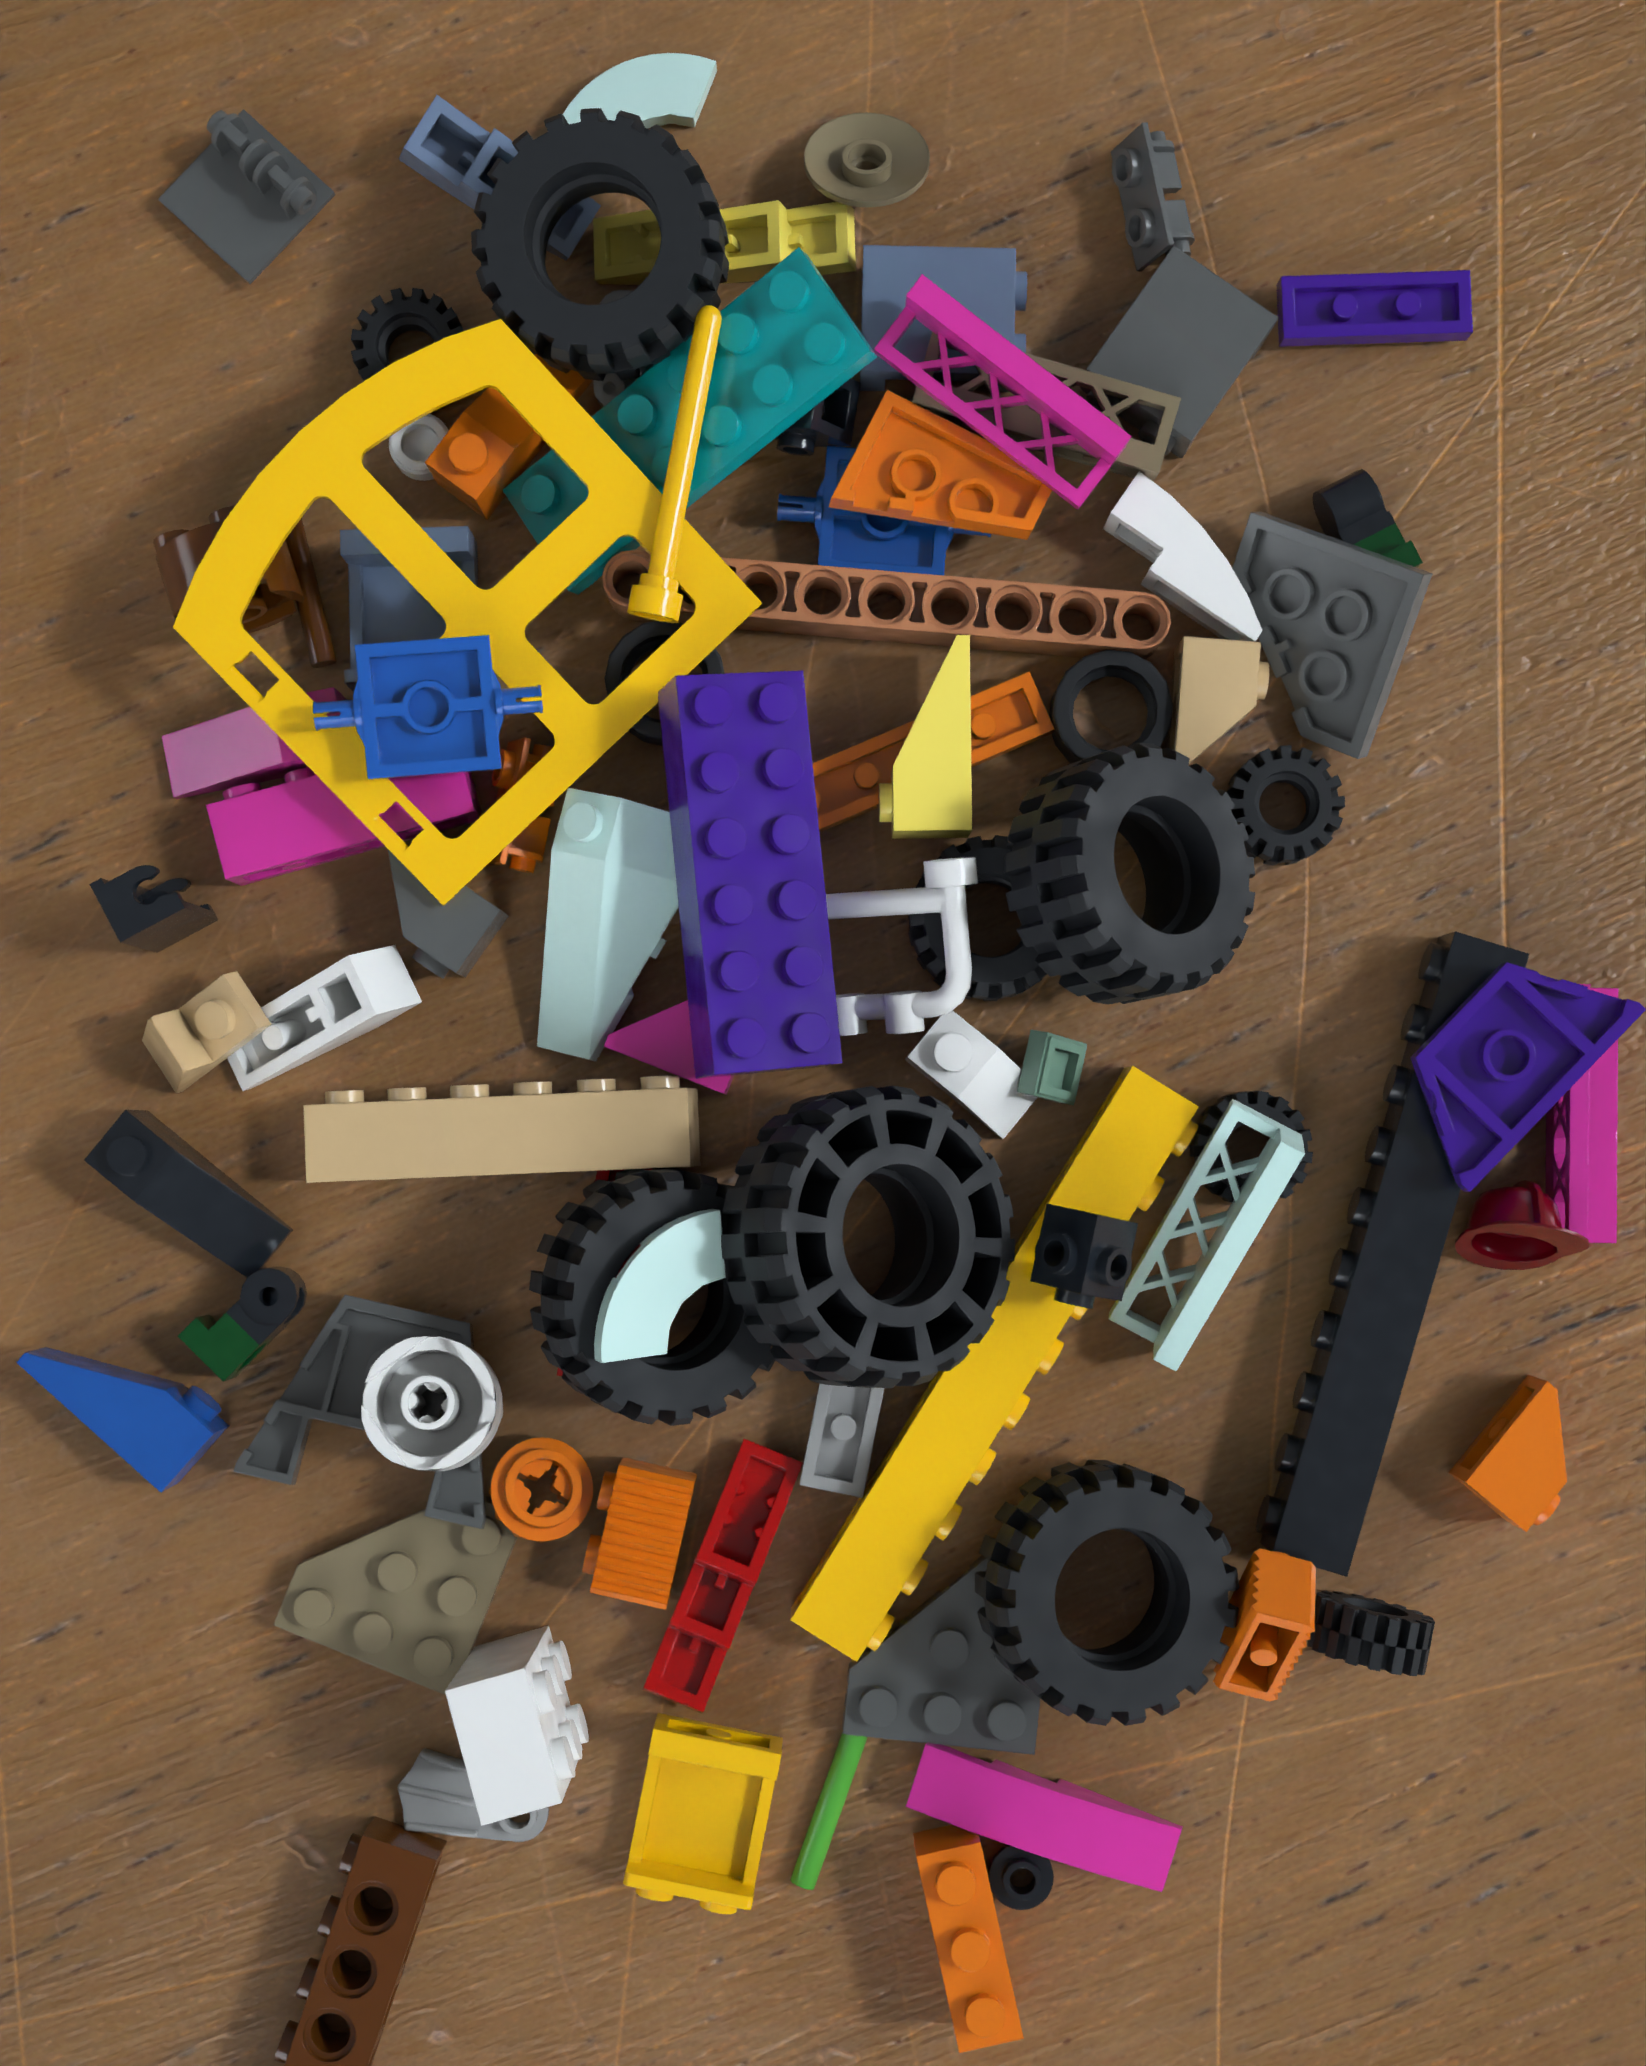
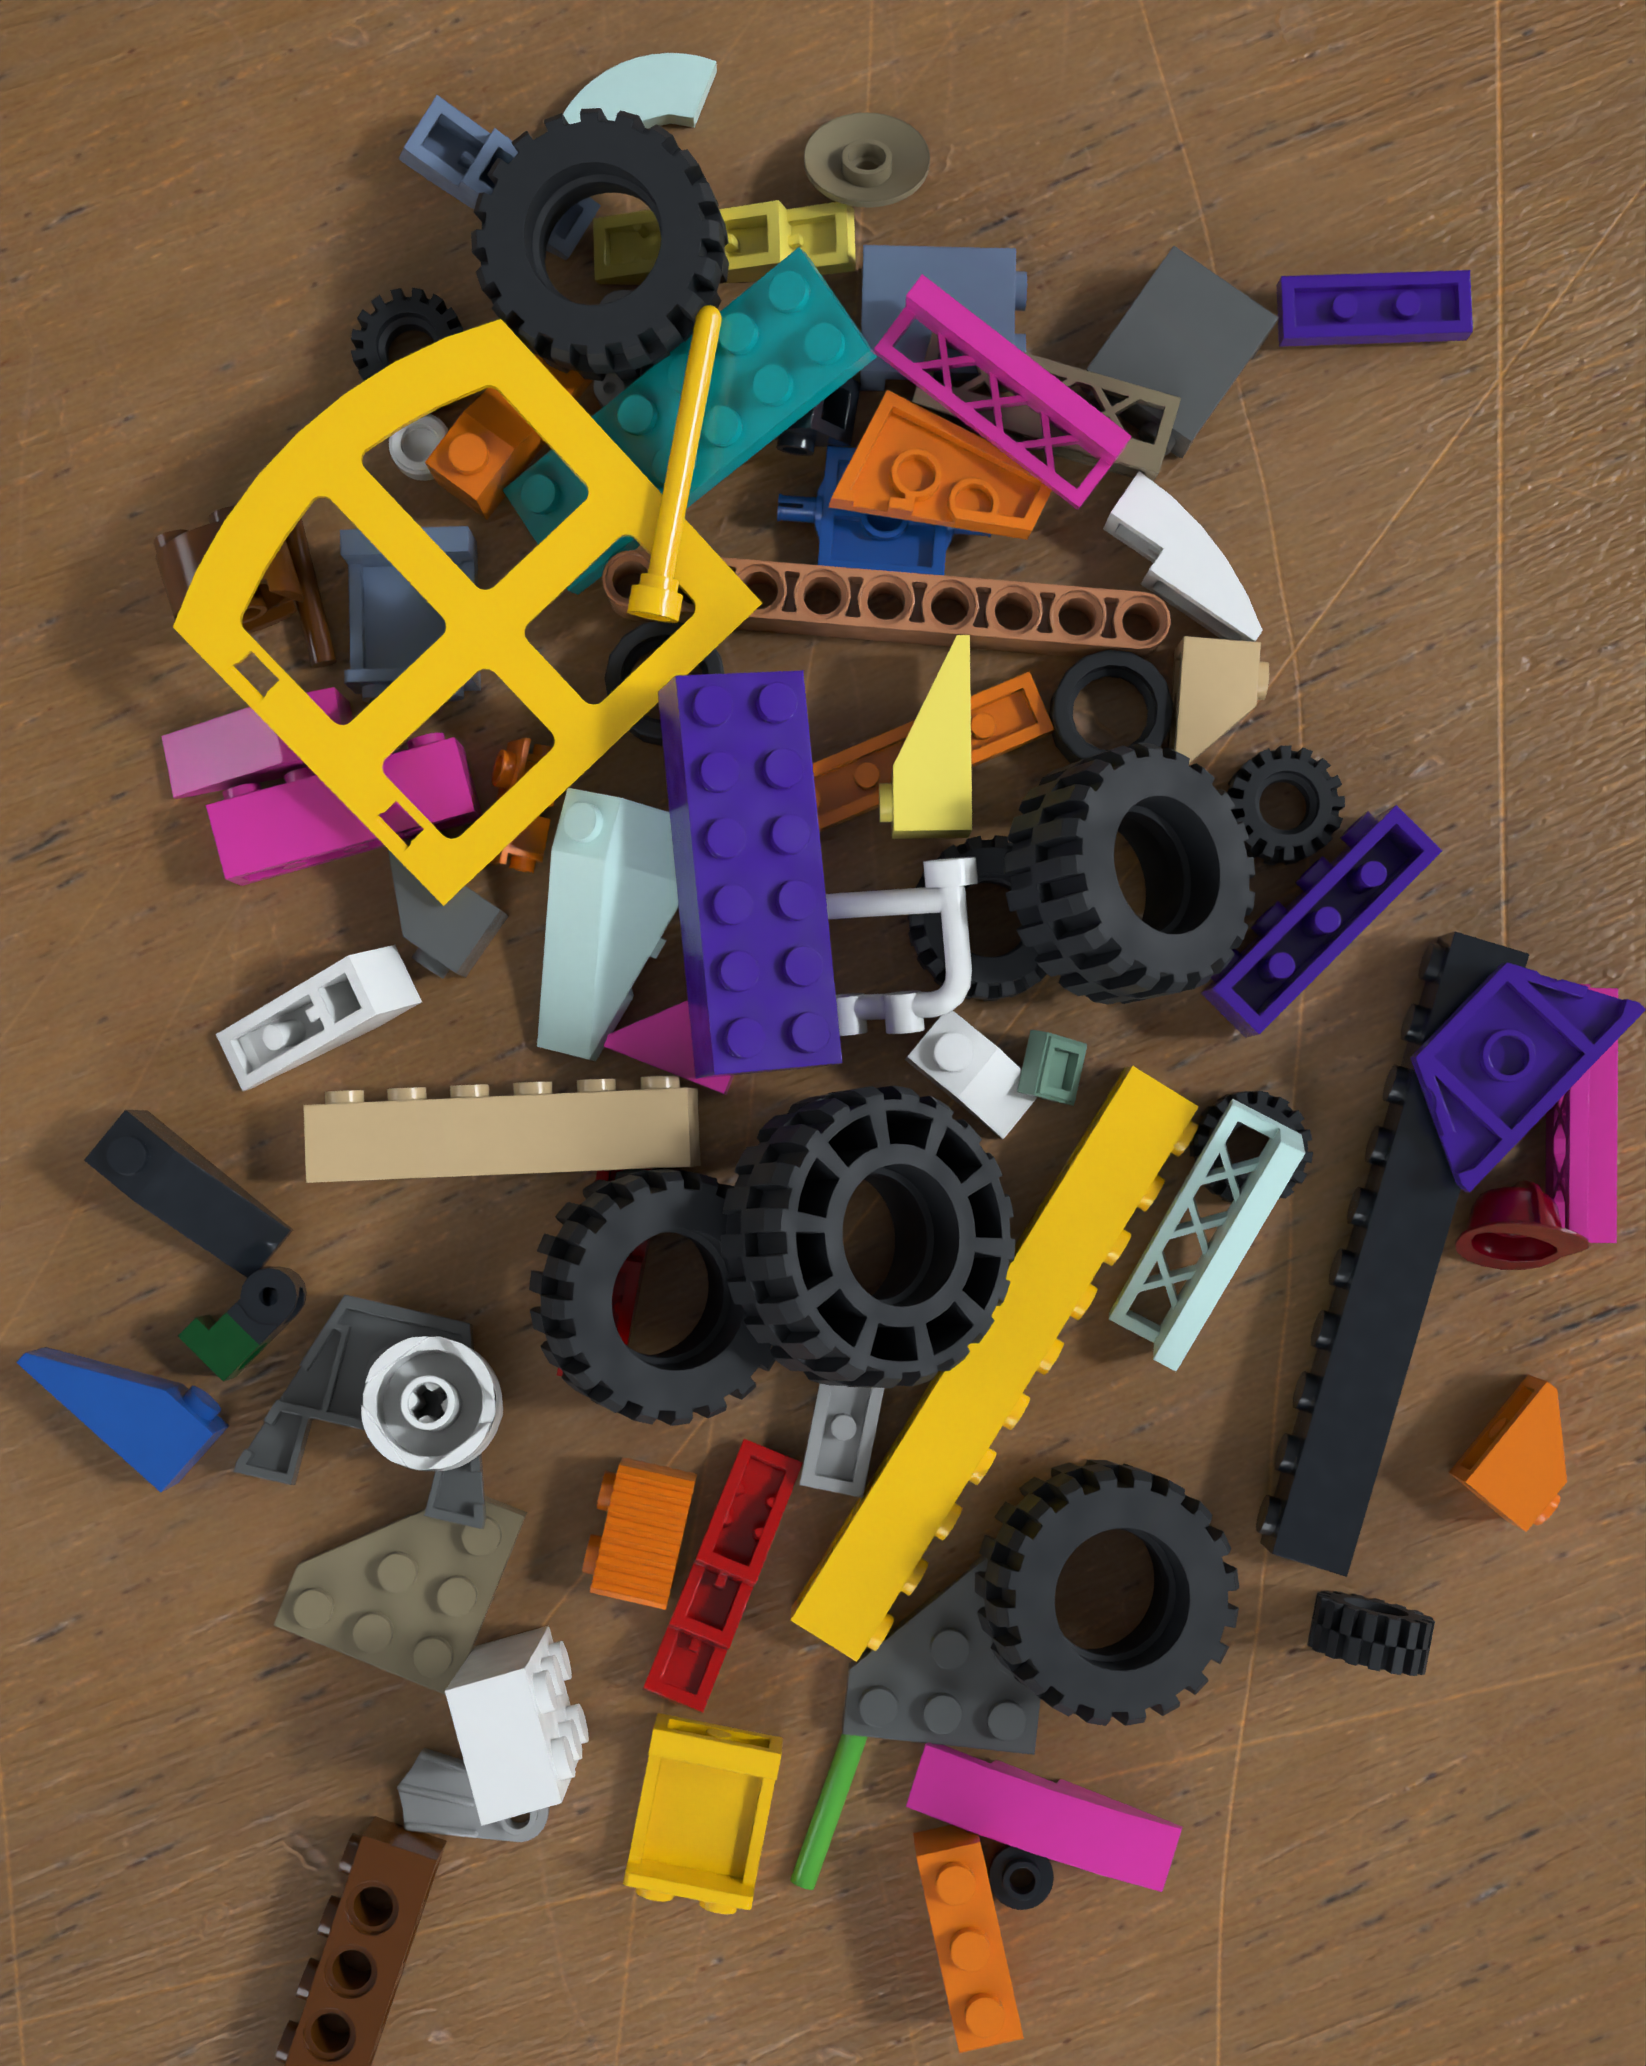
black hinge [89,865,218,953] -> none
tan slope [142,971,272,1093] -> none
dark grey hinge [158,109,336,285] -> none
blue plate [313,635,543,780] -> none
orange gear [489,1437,593,1543] -> none
light aqua tile [594,1209,726,1363] -> none
black brick [1030,1204,1138,1309] -> none
dark grey hinge [1111,122,1195,271] -> none
orange brick [1213,1548,1316,1702] -> none
dark grey plate [1232,512,1433,759] -> none
black leg [1312,469,1423,568] -> none
none -> dark purple brick [1201,805,1442,1038]

